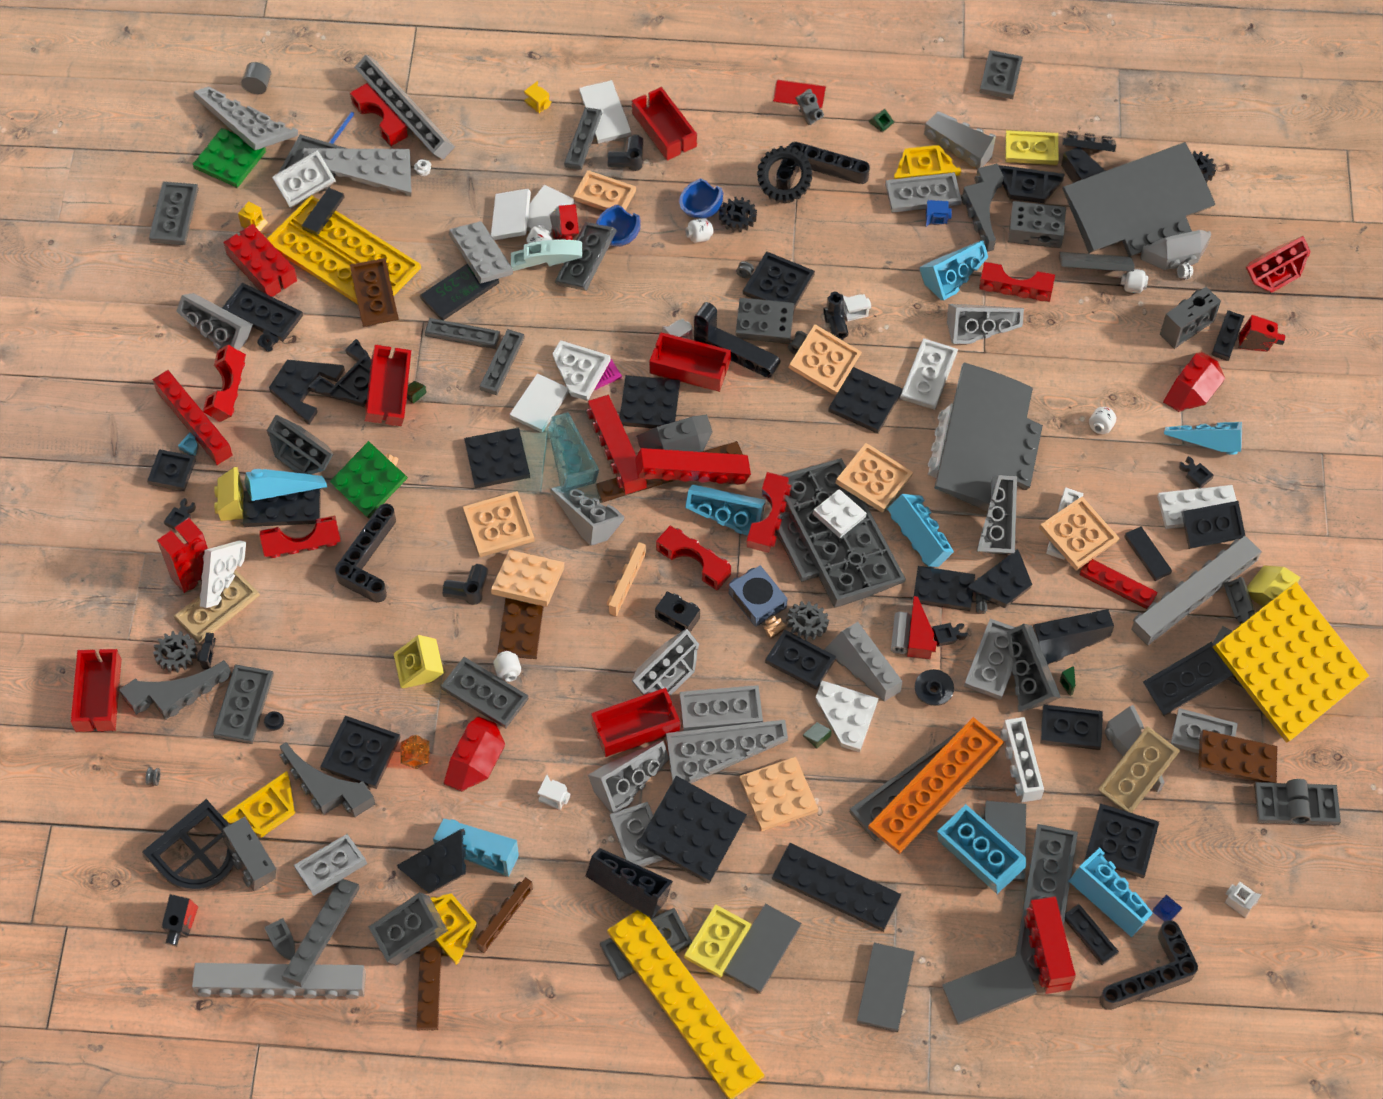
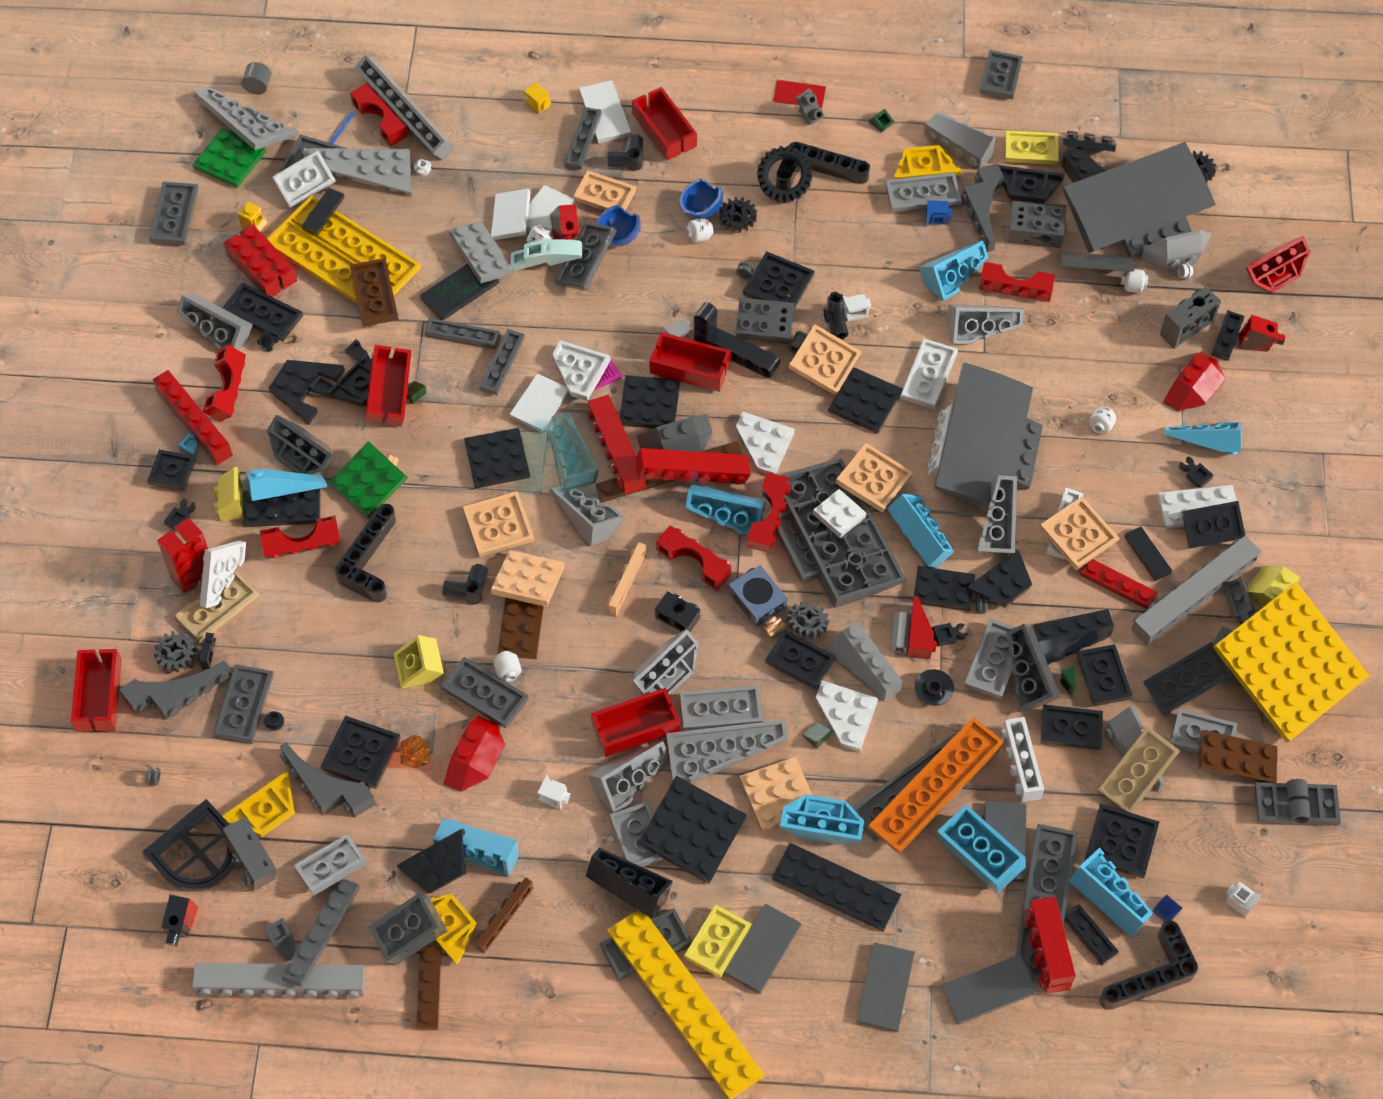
none -> white plate [736,412,795,474]
none -> medium azure wedge [780,794,864,845]
none -> black plate [1077,644,1133,707]

